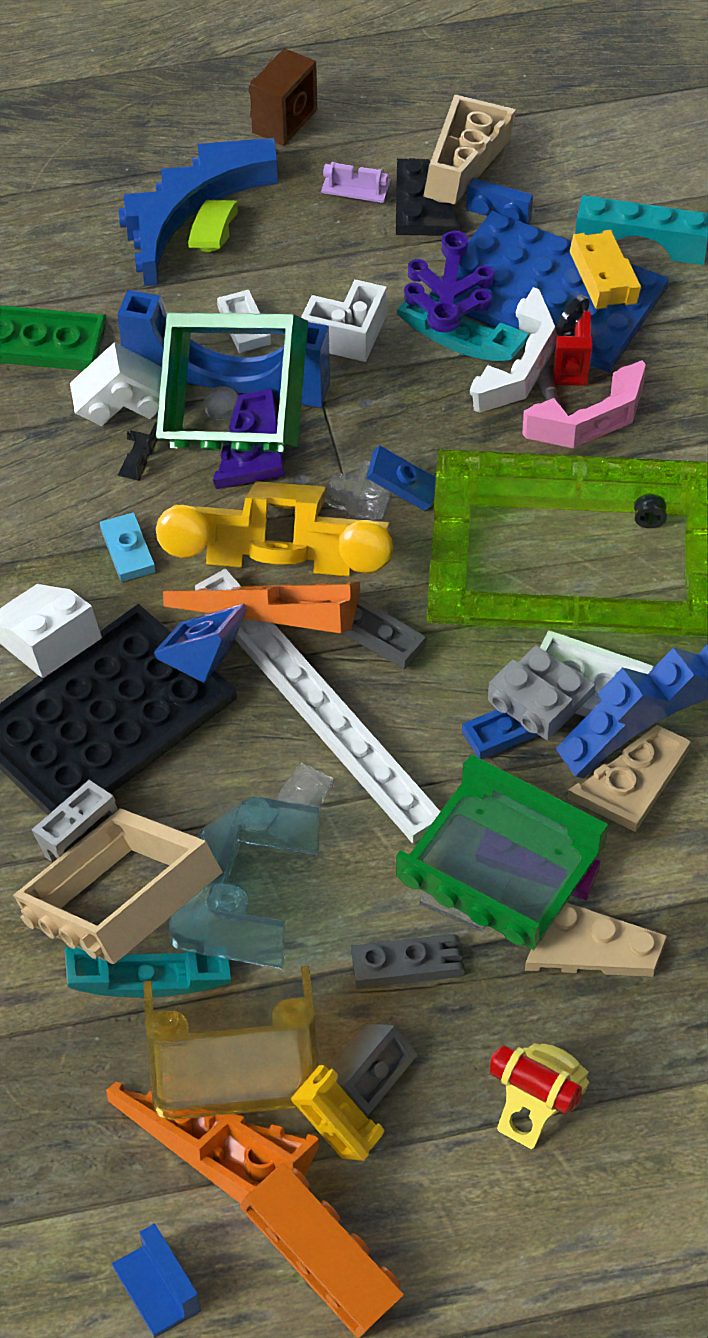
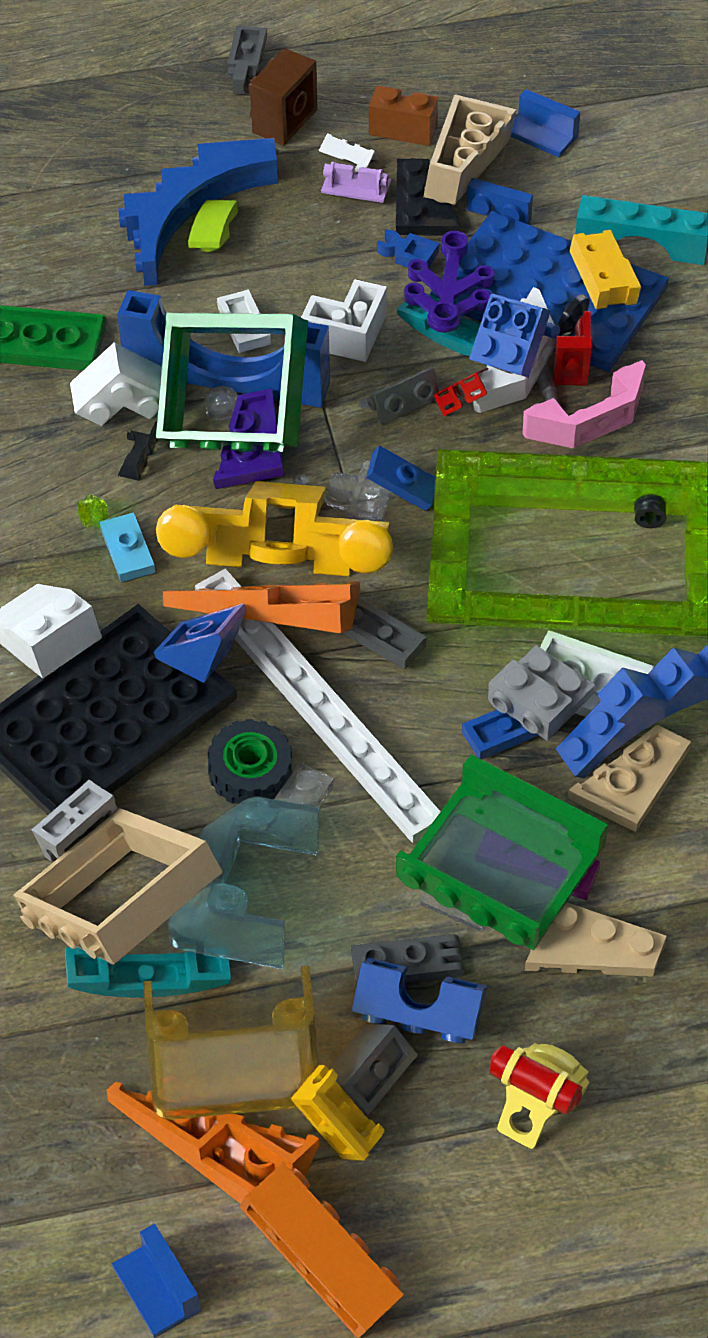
none -> clear neon green plate [77,494,108,528]
none -> black wheel [208,719,292,807]
none -> dark grey hinge [227,26,267,95]
none -> white piece [319,133,379,174]
none -> blue arch [352,958,487,1043]
none -> dark grey hinge [367,367,440,425]
none -> dark orange brick [369,85,438,146]
none -> blue plate [377,230,439,271]
none -> red piece [433,368,489,417]
none -> blue plate [469,293,560,378]
none -> blue panel [510,89,580,158]

